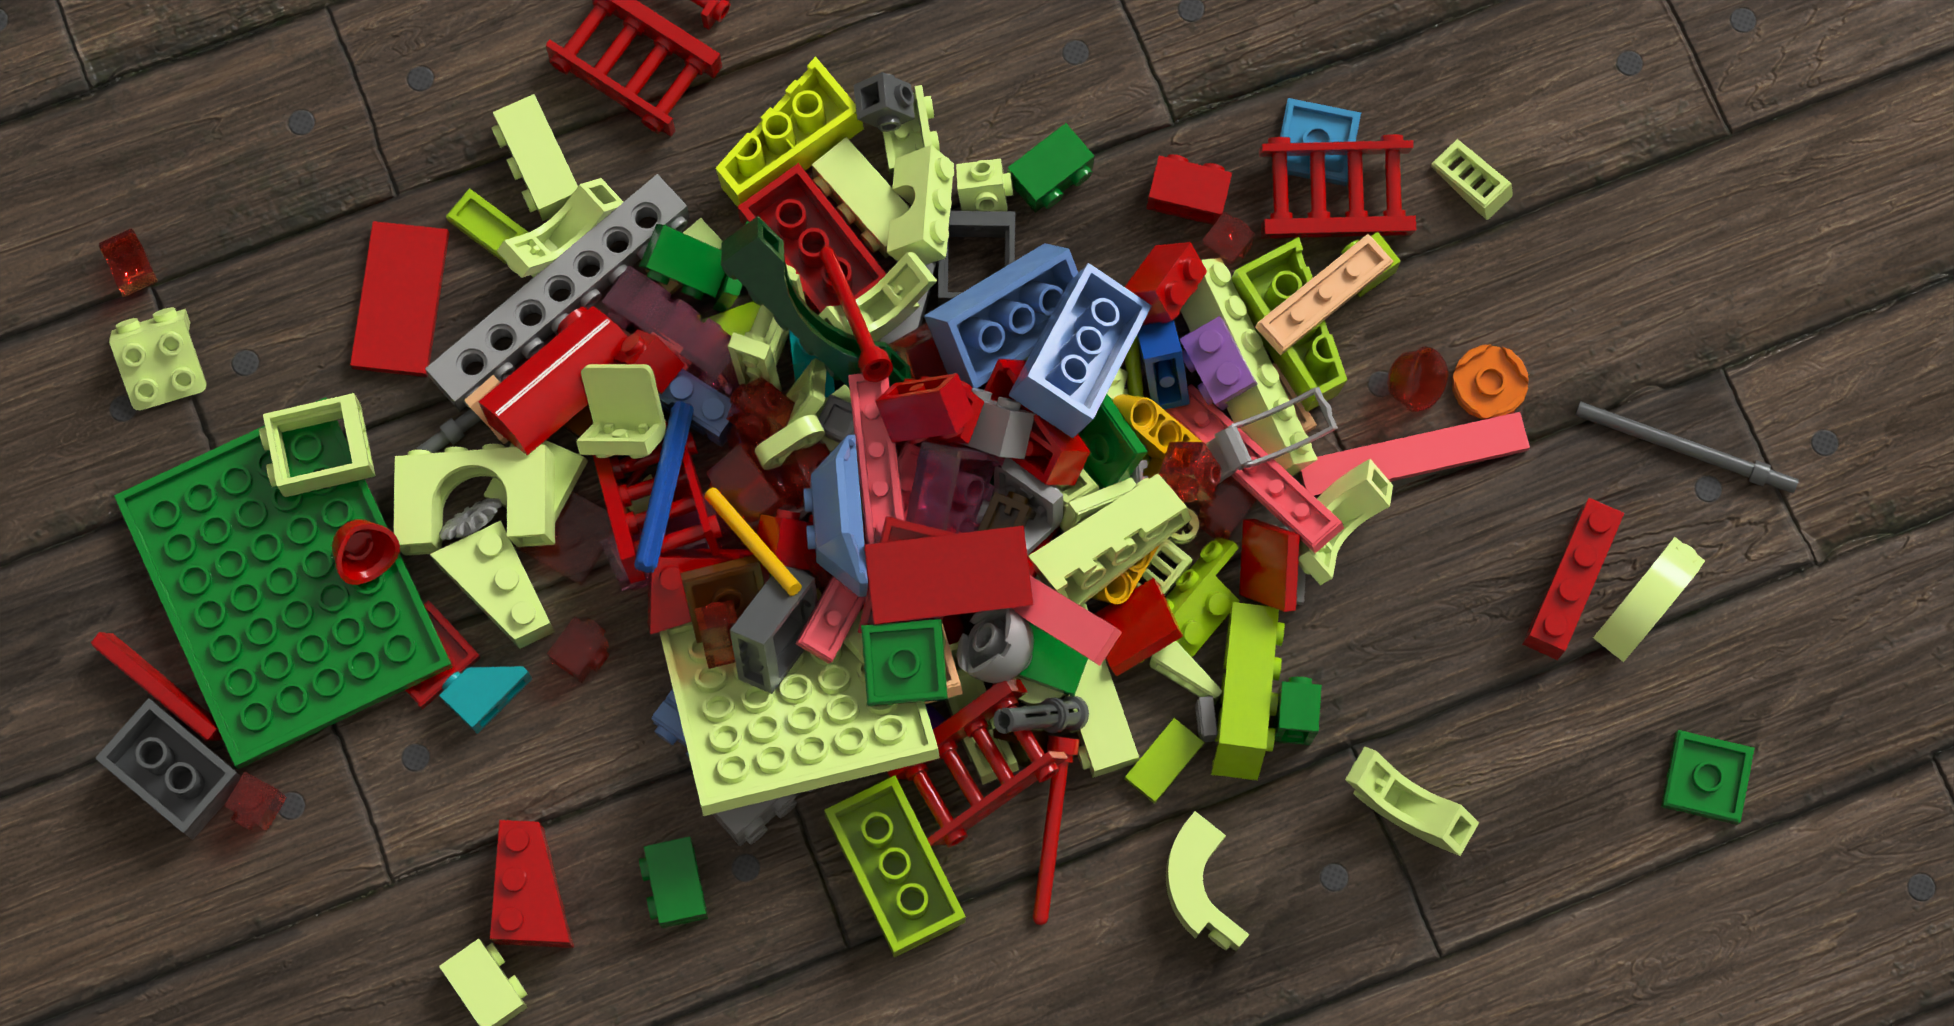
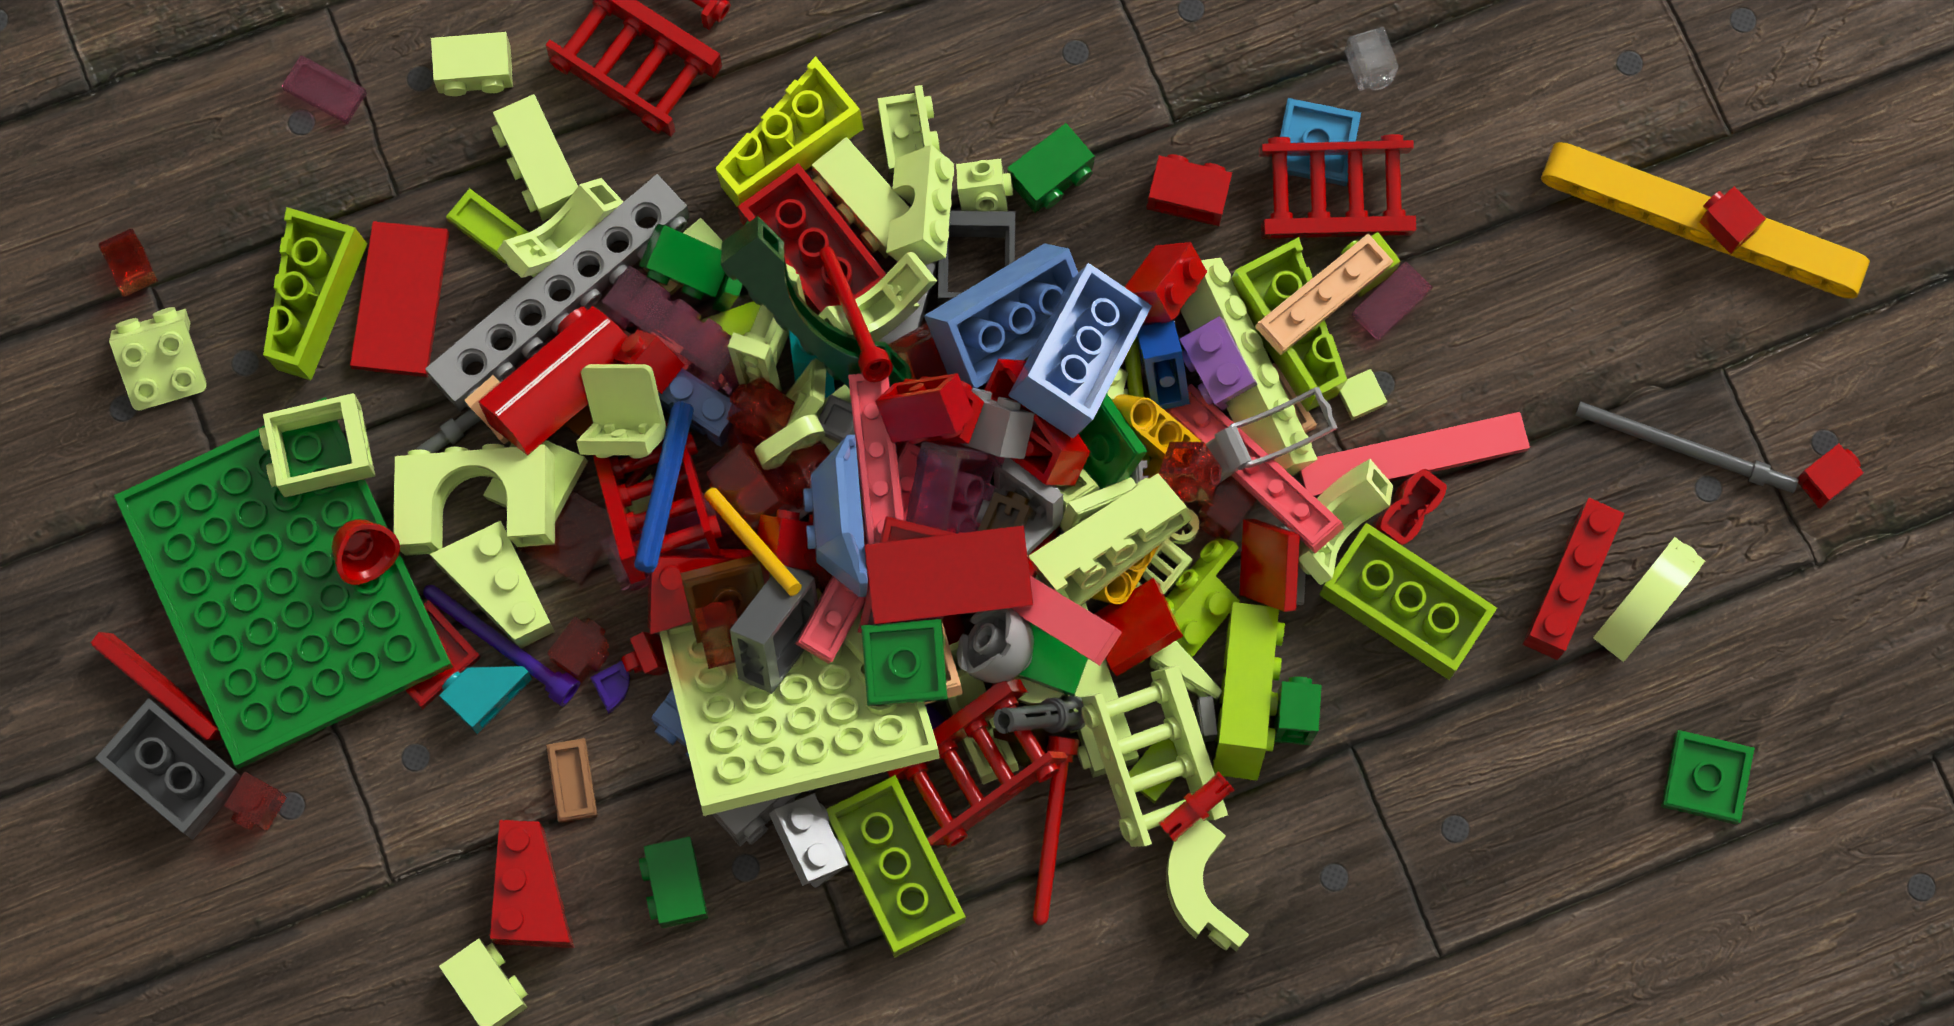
light grey gear [440,498,502,540] -> none
dark grey brick [853,72,915,132] -> none
clear red bracket [1203,211,1255,263] -> none
yellowish green arch [1345,747,1479,856] -> none
clear red helmet [1387,346,1449,412] -> none
yellowish green slope [1431,139,1513,220] -> none
orange tile [1452,345,1529,420] -> none
none -> lime wedge [263,207,367,380]
none -> clear pink tile [282,55,367,124]
none -> dark purple piece [423,585,580,707]
none -> yellowish green brick [431,32,513,96]
none -> medium nougat tile [546,738,598,823]
none -> dark purple tile [590,661,630,713]
none -> red tile [621,632,669,675]
none -> light grey bracket [769,793,848,888]
none -> yellowish green fence [1081,665,1228,847]
none -> red pin [1159,771,1235,842]
none -> lime brick [1319,523,1497,680]
none -> yellowish green tile [1339,369,1388,420]
none -> clear brick [1344,27,1399,90]
none -> clear pink tile [1352,262,1433,341]
none -> red brick [1372,468,1447,546]
none -> yellow beam [1541,142,1870,299]
none -> red brick [1699,186,1766,254]
none -> red brick [1797,444,1864,509]

